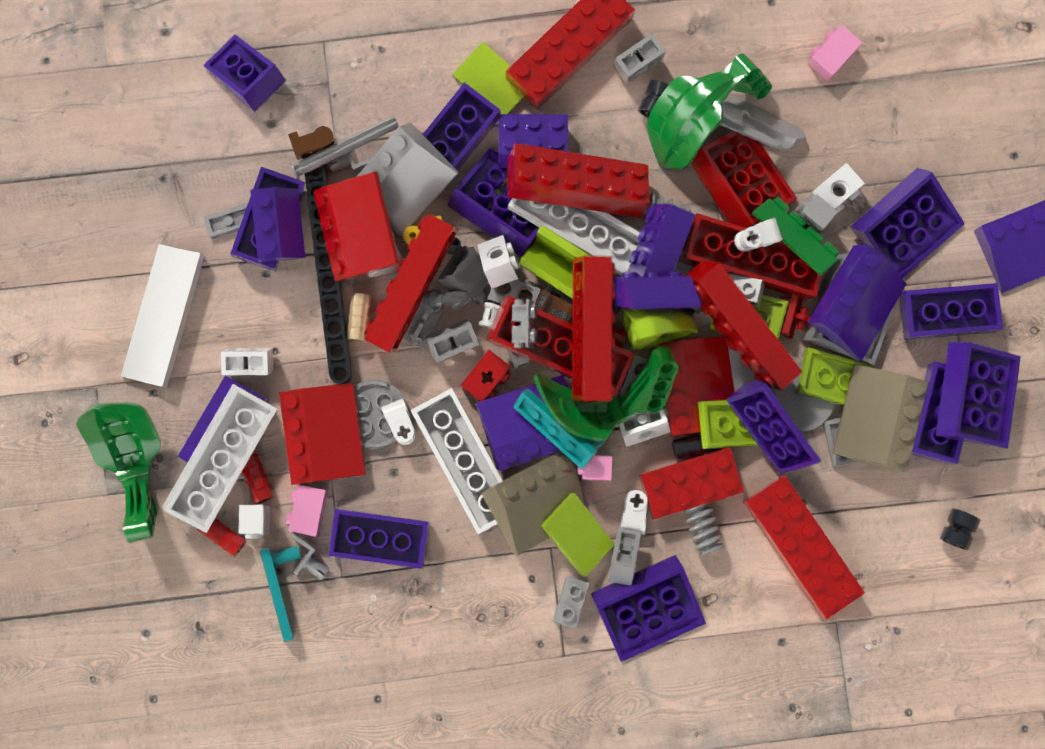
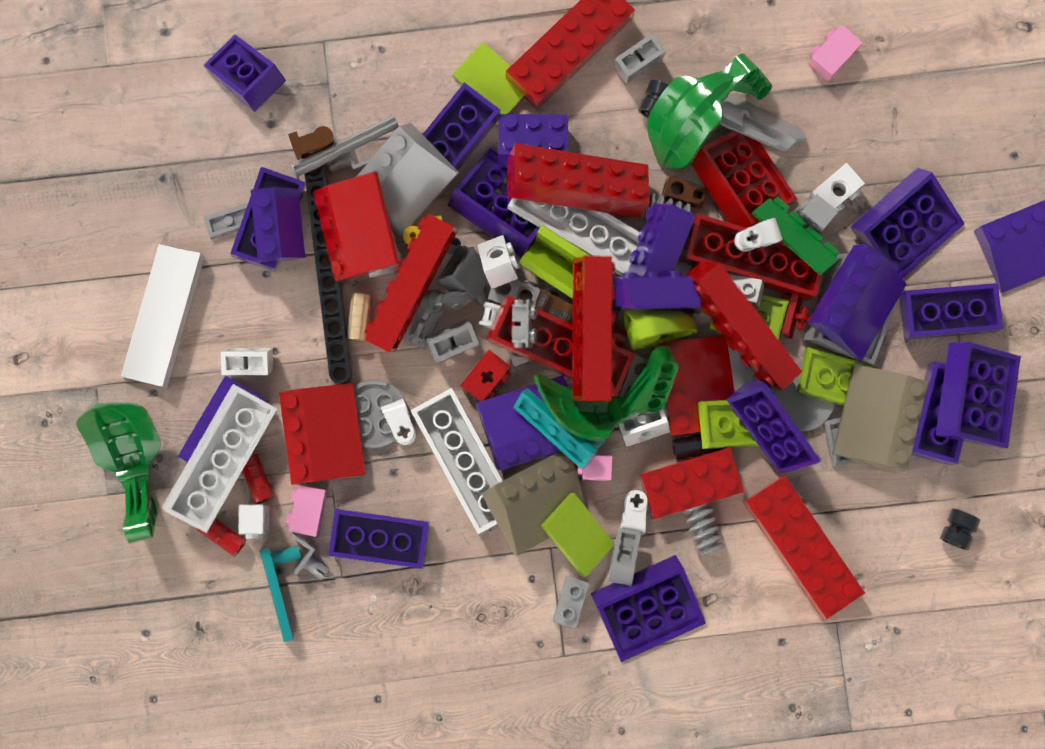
none -> reddish brown leg [661,175,707,208]

